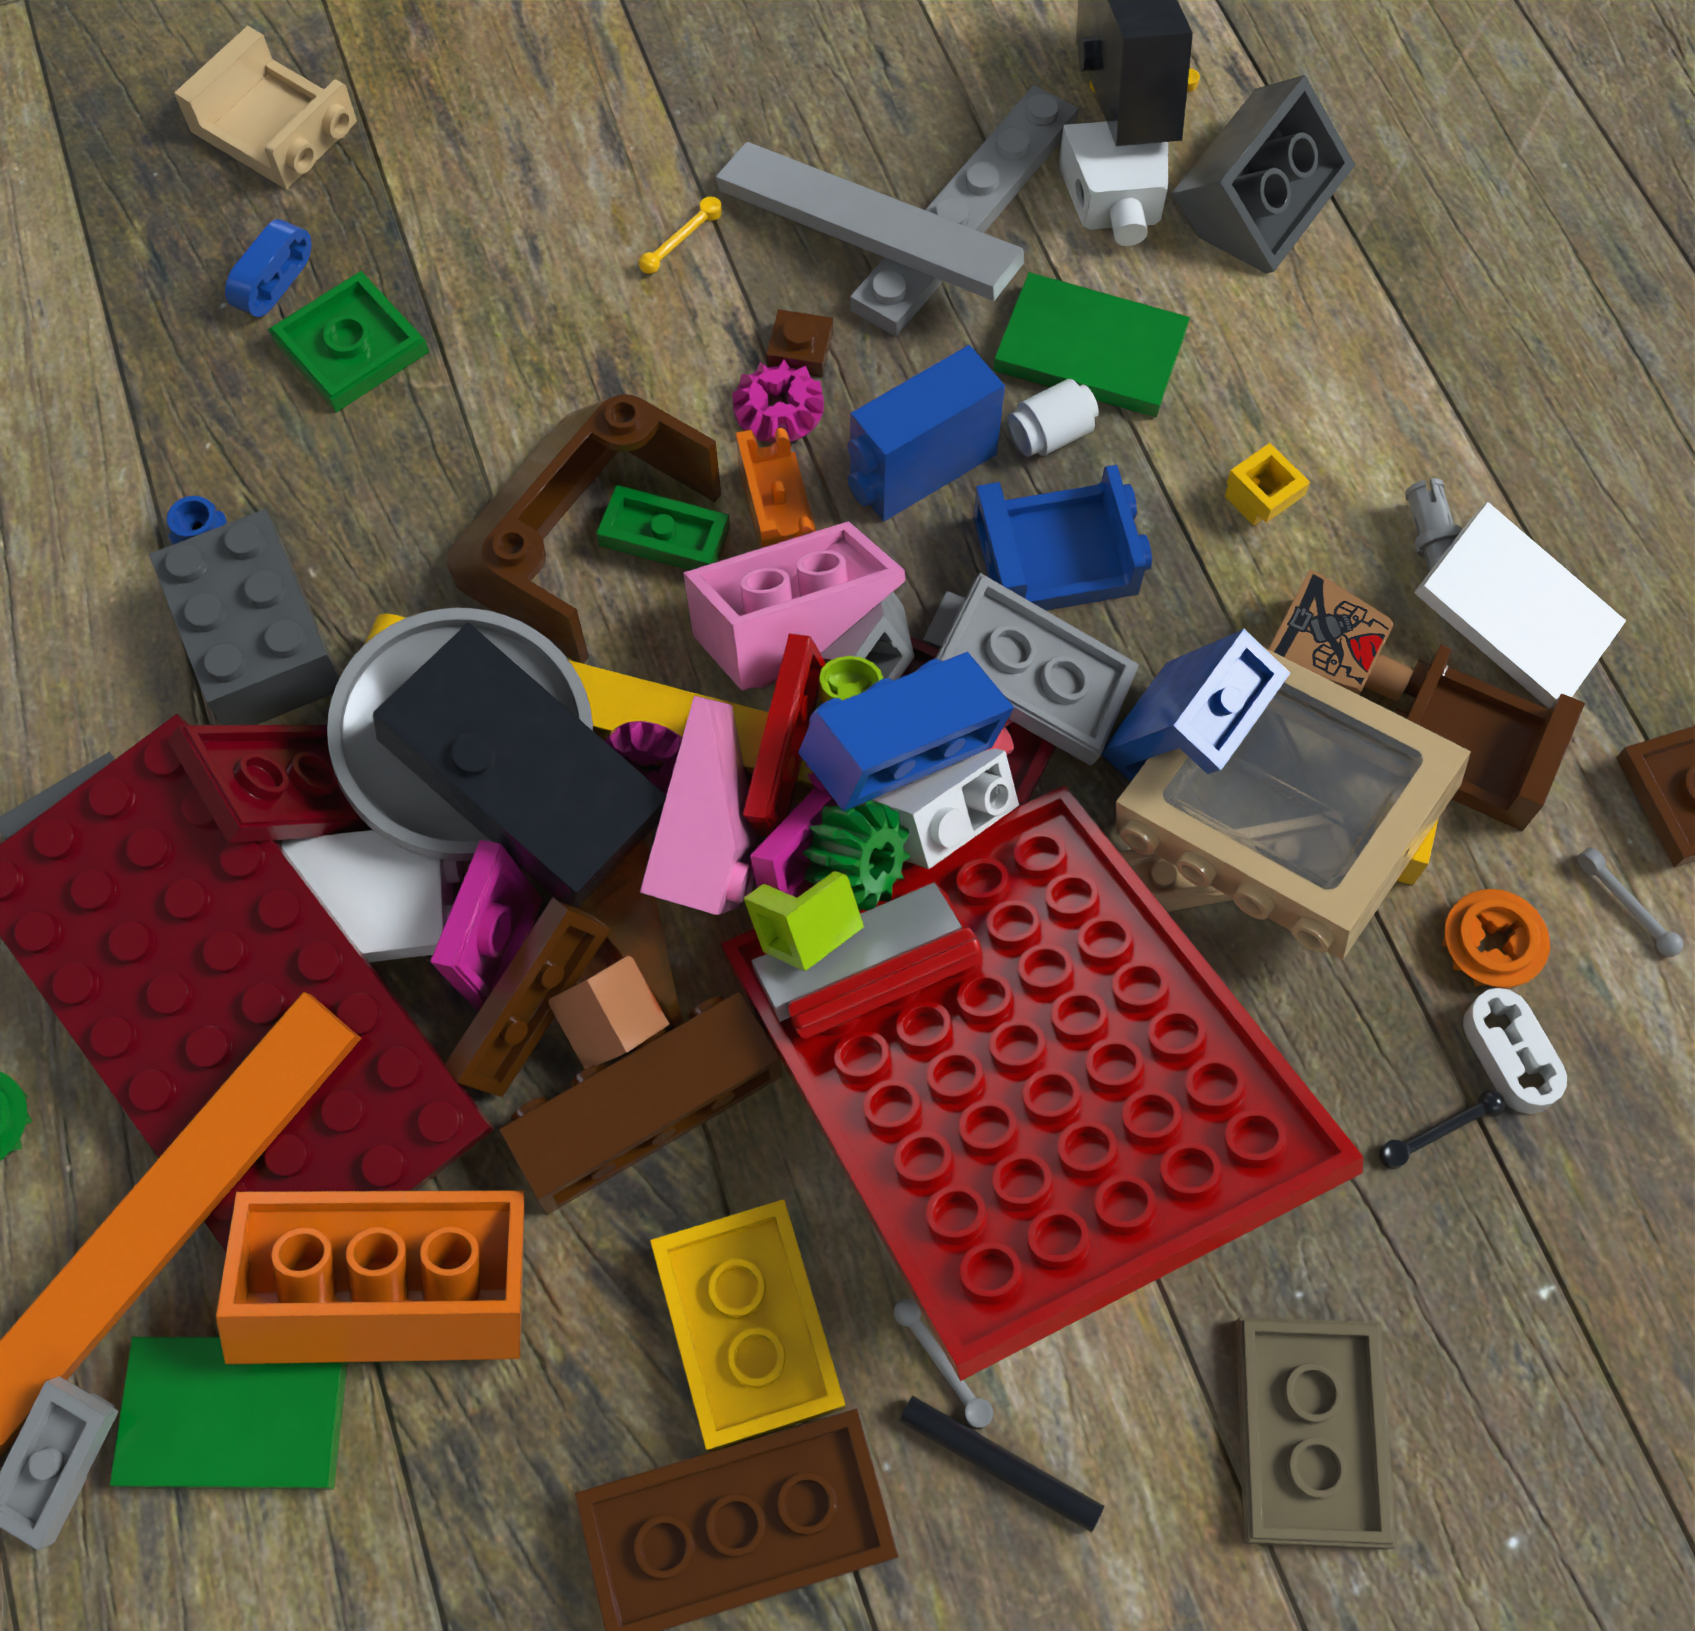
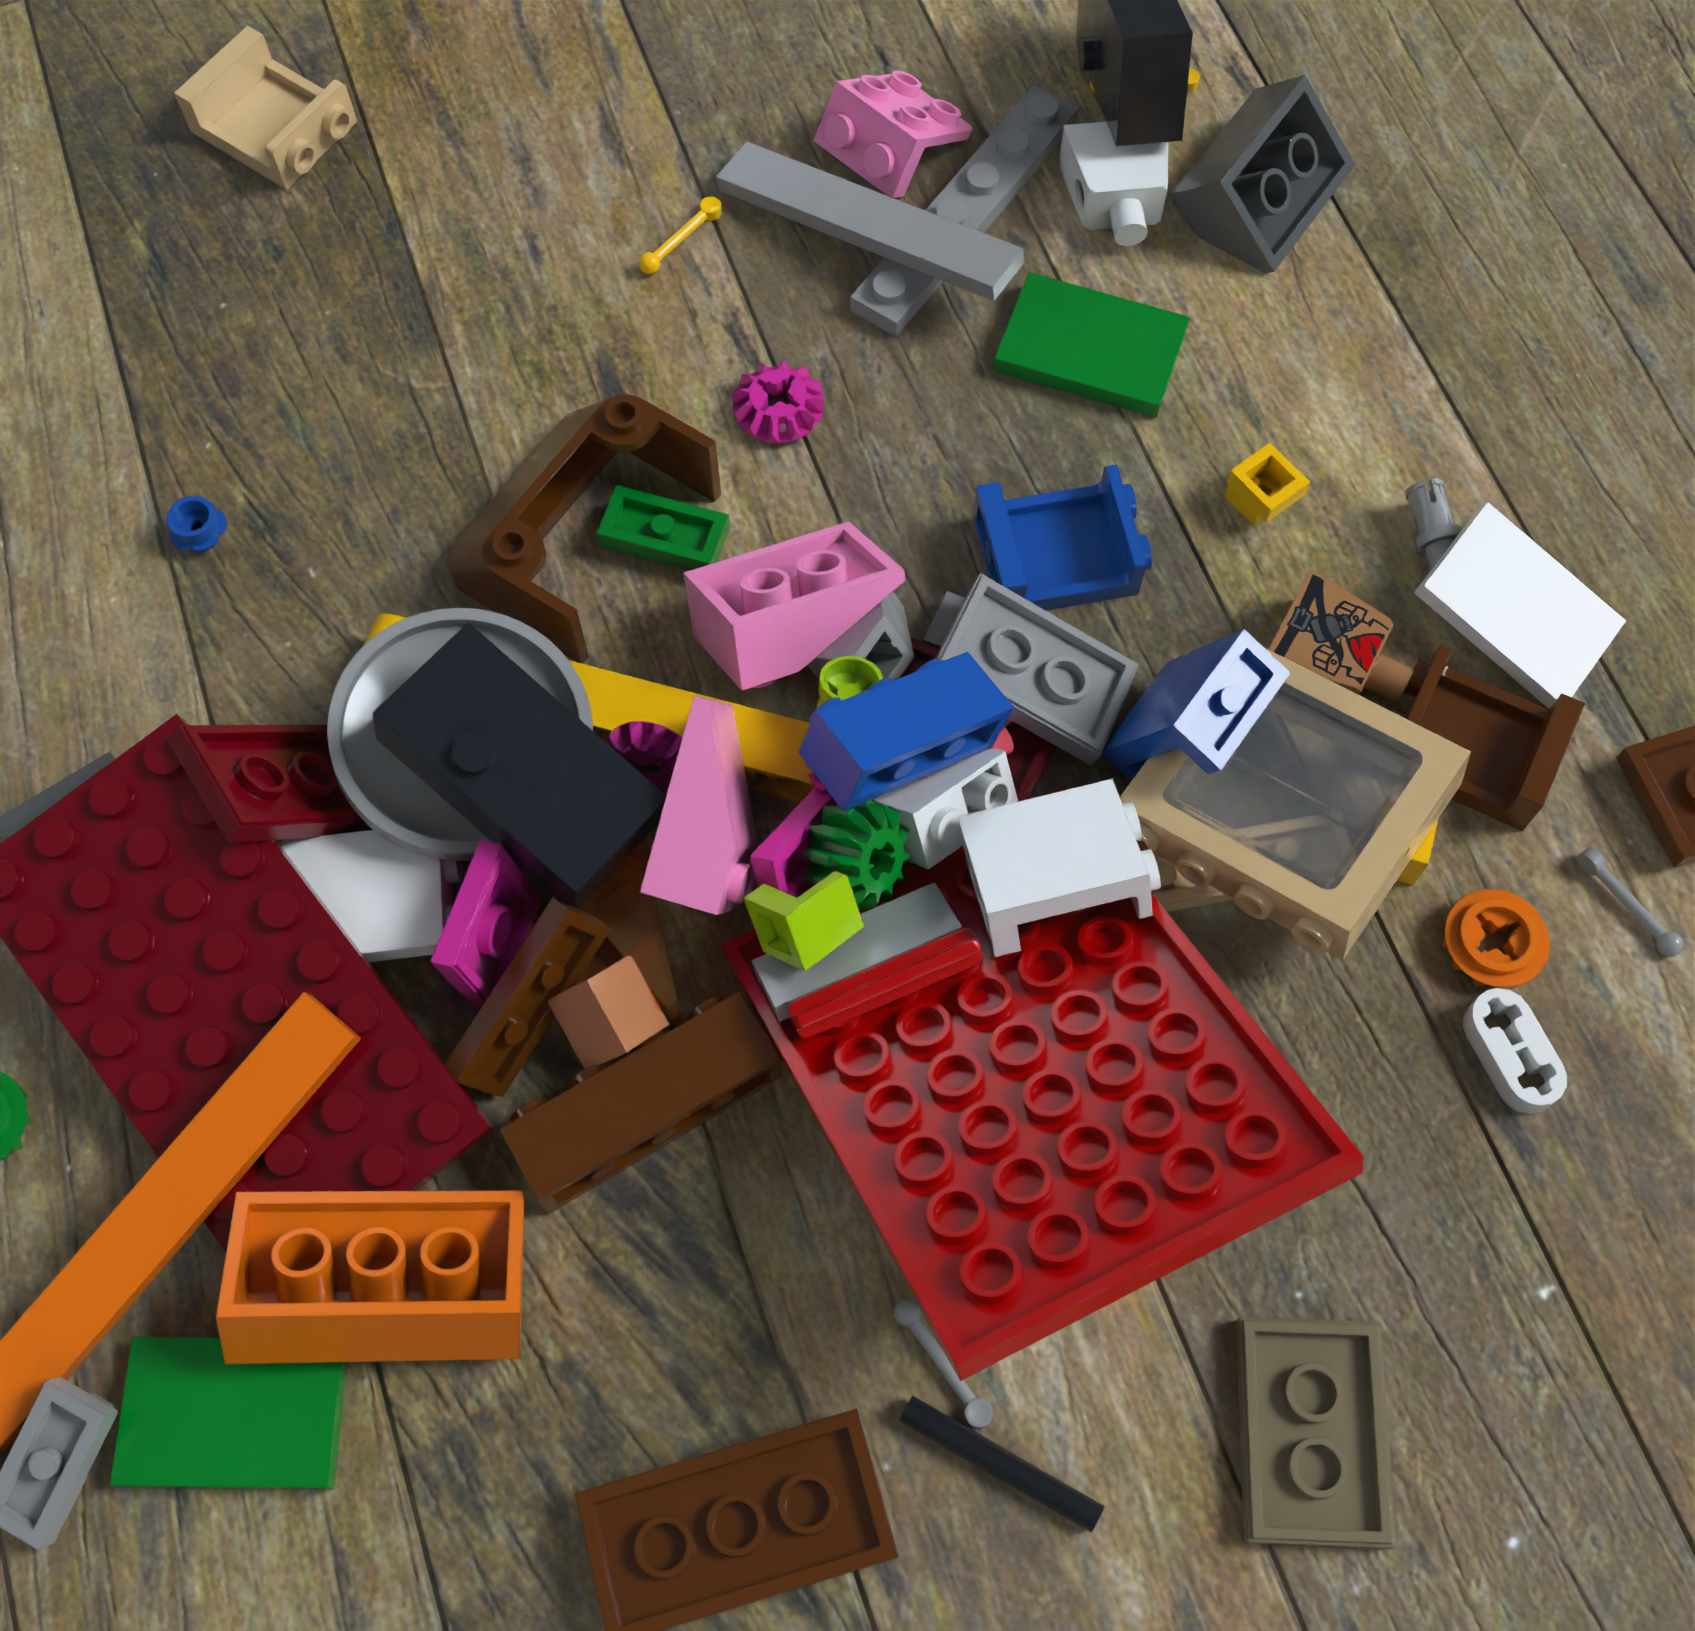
dark grey brick [149,509,340,725] -> none
blue beam [225,219,312,317] -> none
green tile [268,271,429,413] -> none
yellow plate [650,1199,846,1453] -> none
orange hinge [735,428,816,549] -> none
red tile [743,633,826,837] -> none
reddish brown plate [766,309,833,377] -> none
blue brick [847,345,1005,522] -> none
white brick [1008,379,1099,457] -> none
black hinge [1379,1090,1505,1169] -> none
none -> bright pink bracket [813,71,973,199]
none -> white panel [958,779,1161,957]

